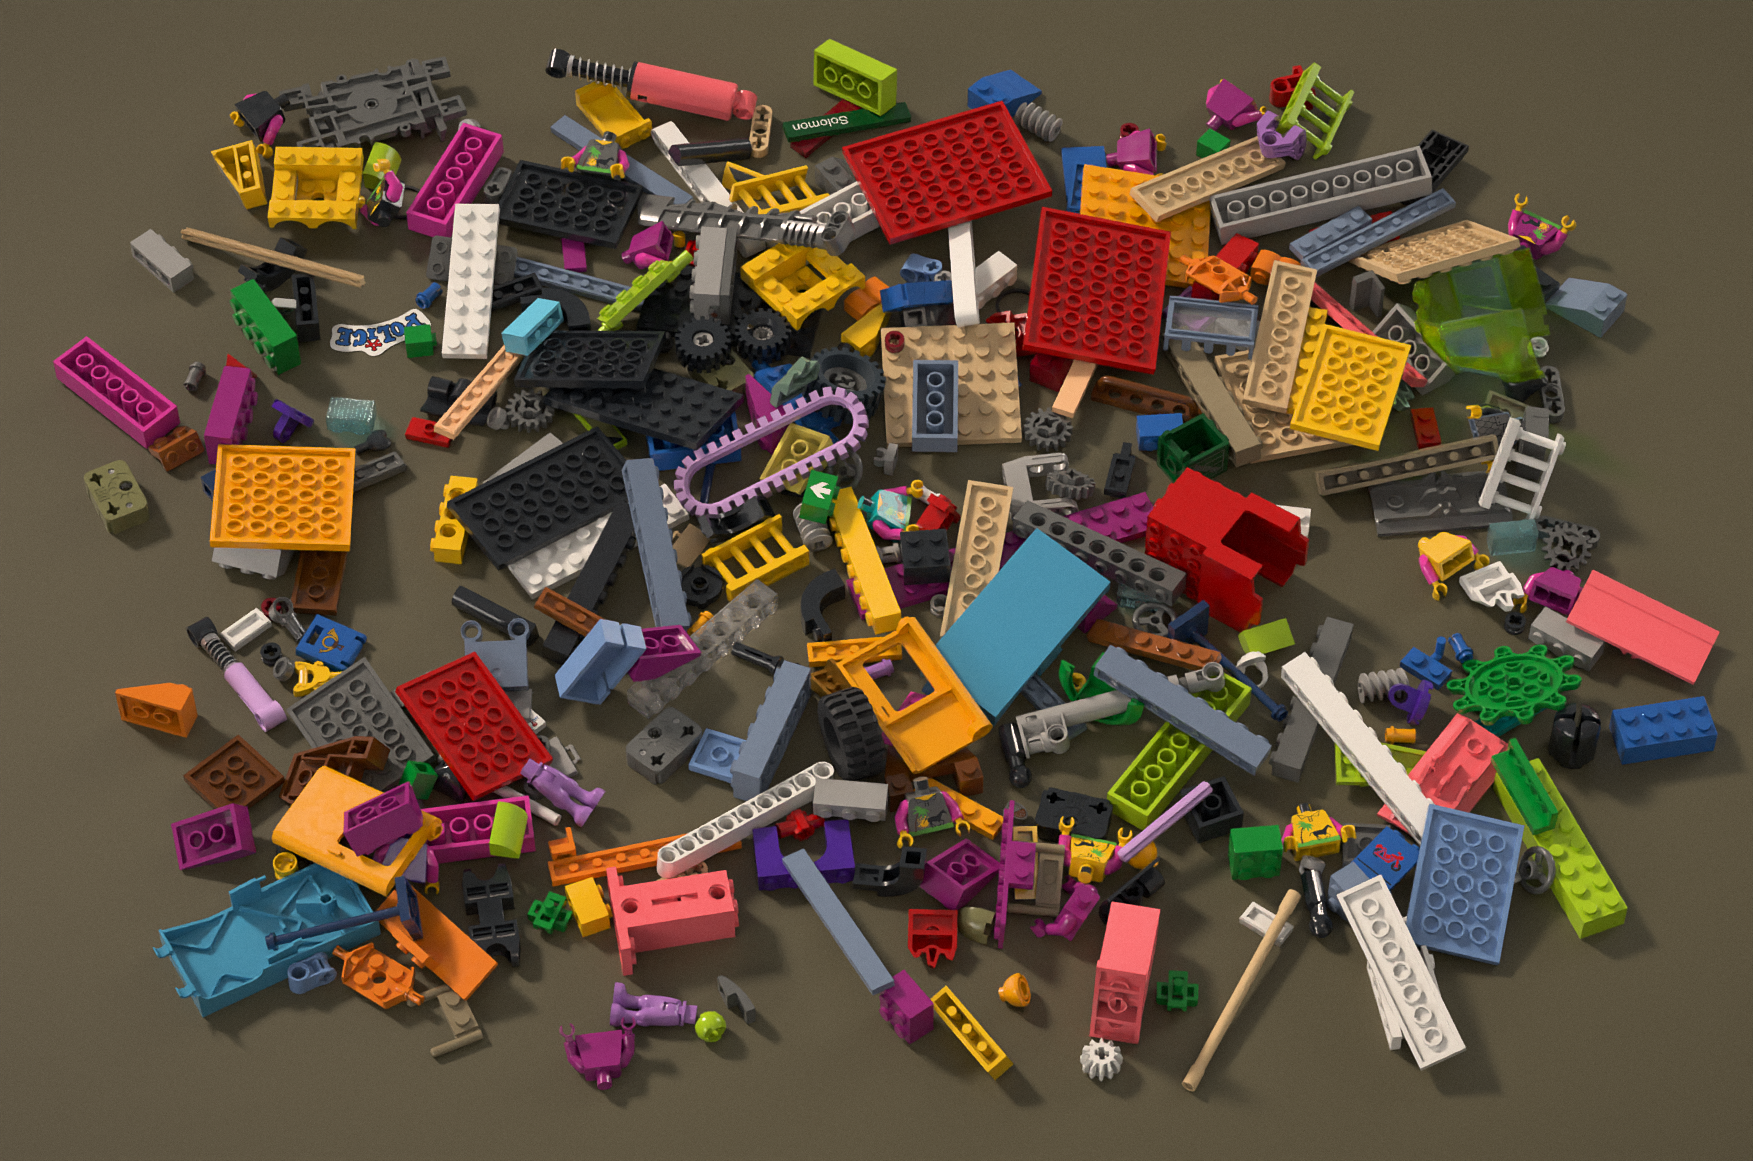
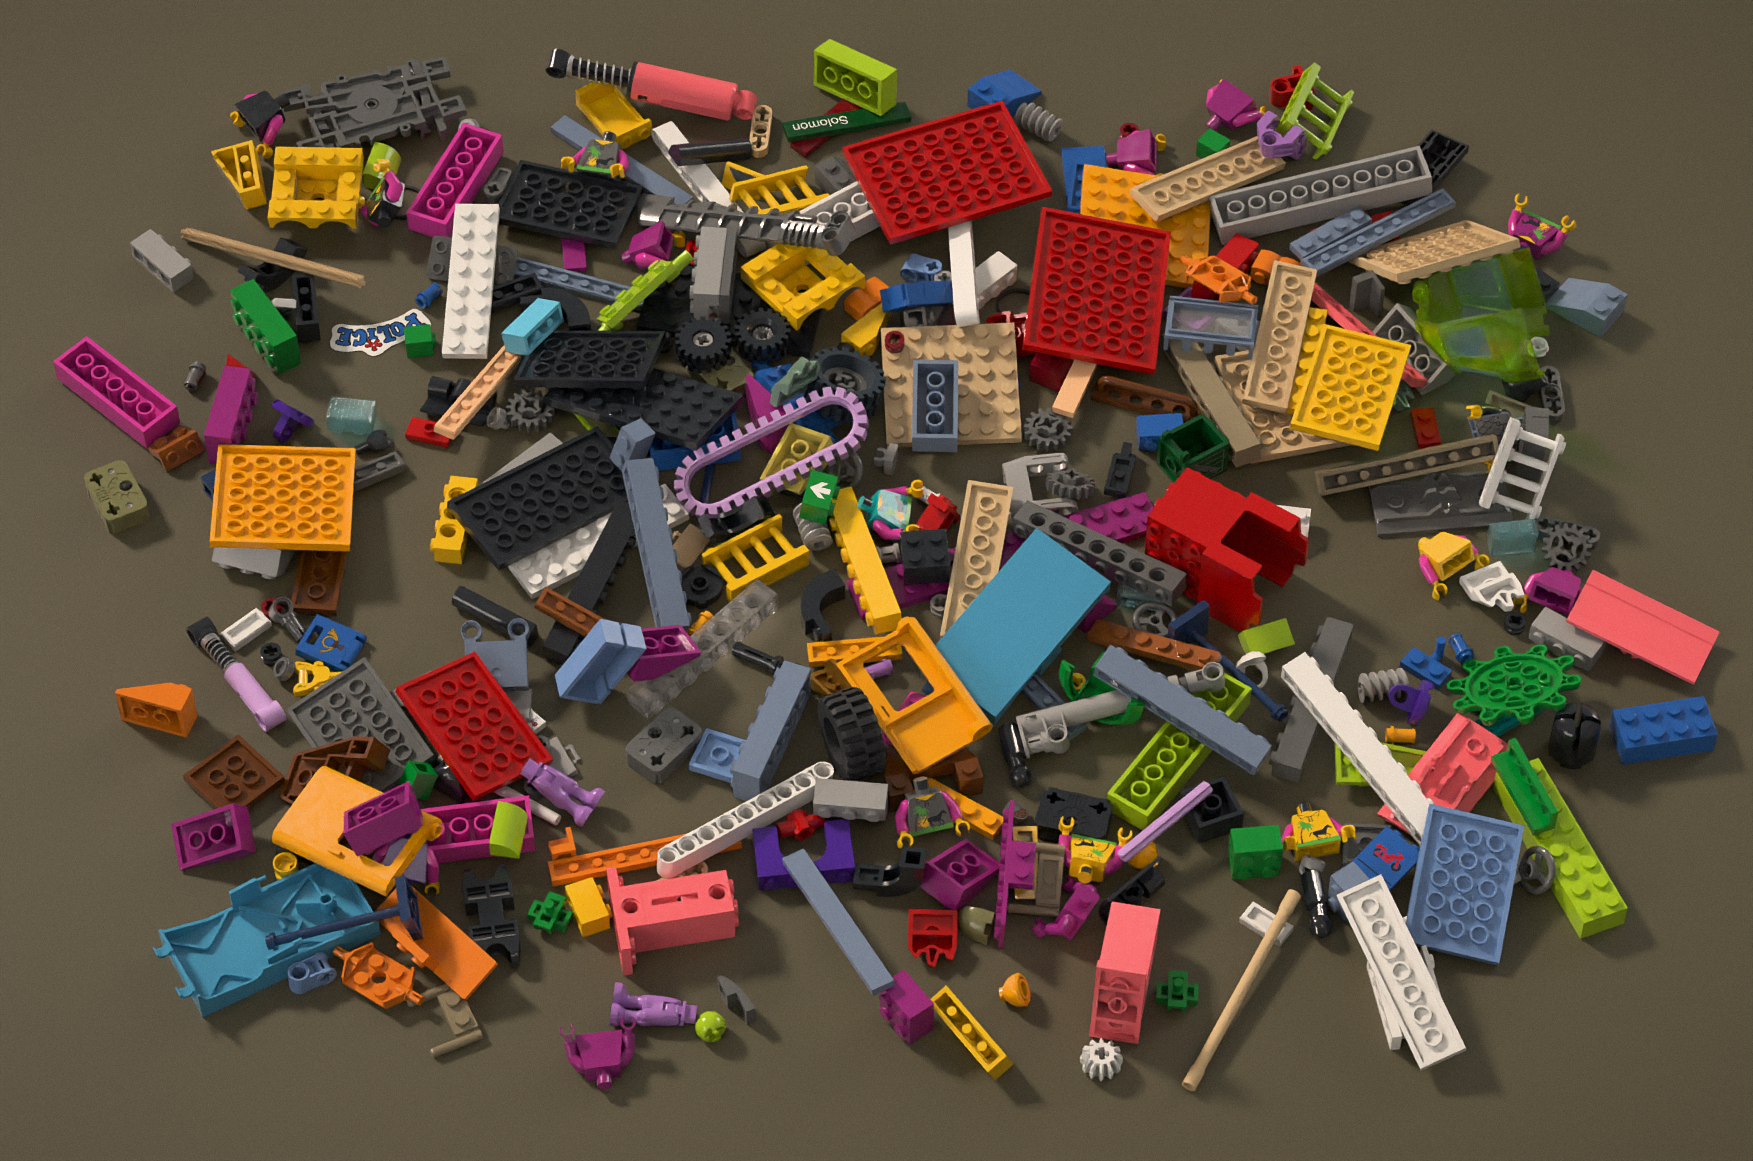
none -> sand blue brick [609,418,656,471]

